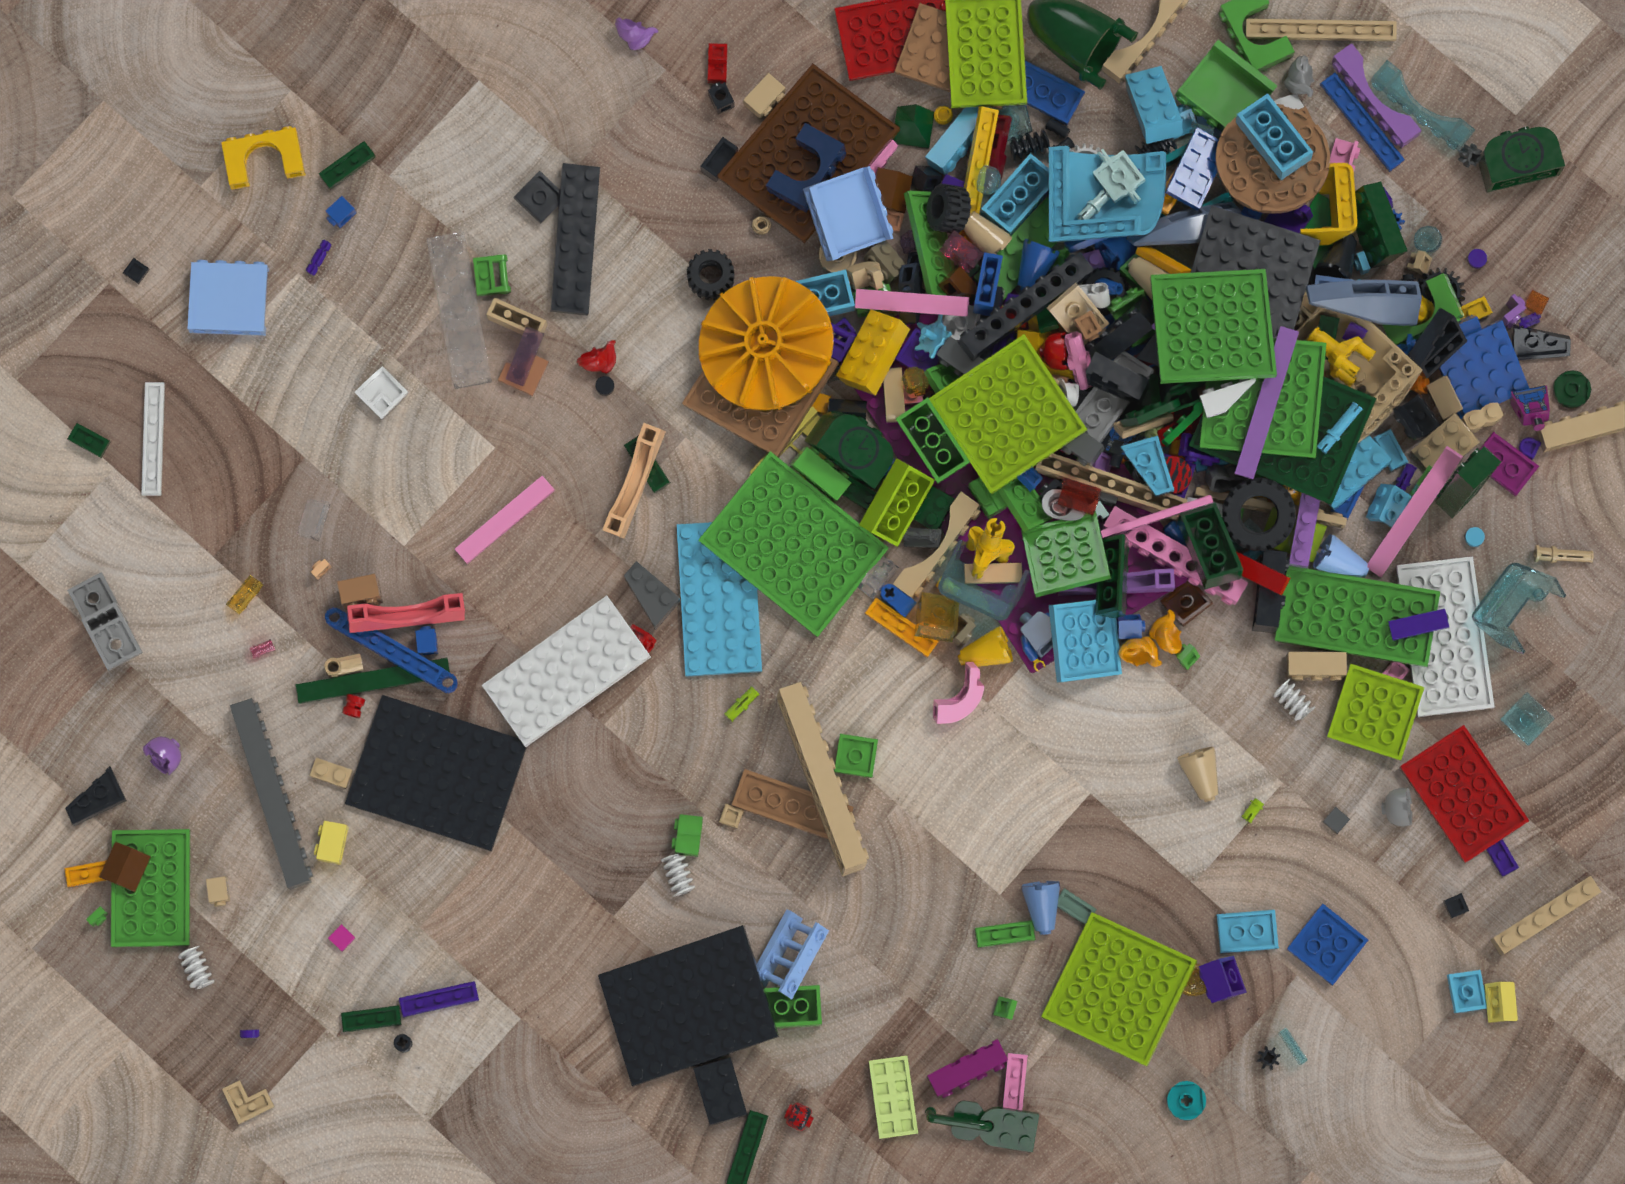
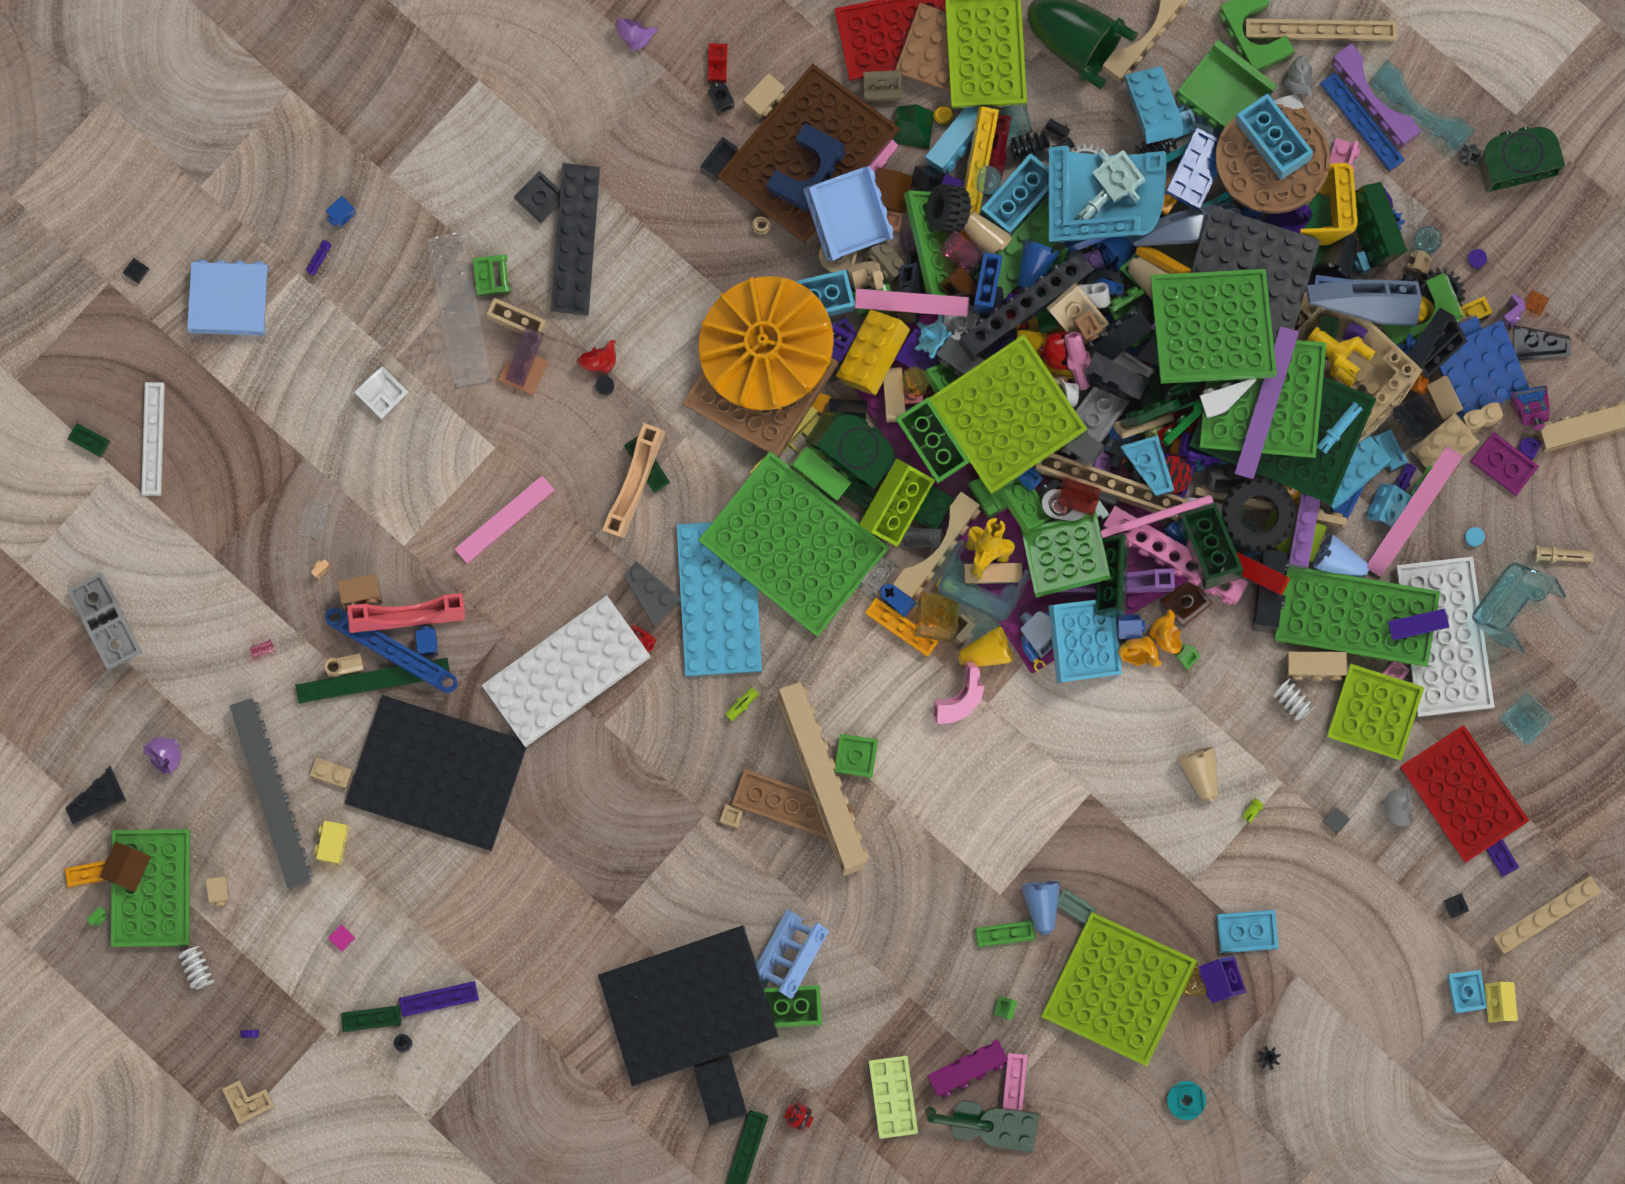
yellow arch [221,126,306,190] -> none
clear yellow plate [226,575,263,615] -> none
dark green plate [318,141,376,190] -> none
red wheel [342,694,366,718] -> none
white piece [661,854,695,897] -> none
bright green brick [672,814,703,857] -> none
black tyre [687,249,735,300] -> none
blue plate [1025,61,1085,125] -> none
clear light blue tile [1278,1028,1308,1065] -> none
blue plate [1286,904,1368,986] -> none
dark green brick [1436,446,1501,519] -> none
dark purple axle [1519,312,1541,328] -> none
dark green tile [1553,370,1592,409] -> none
none -> dark tan bracket [864,71,902,101]

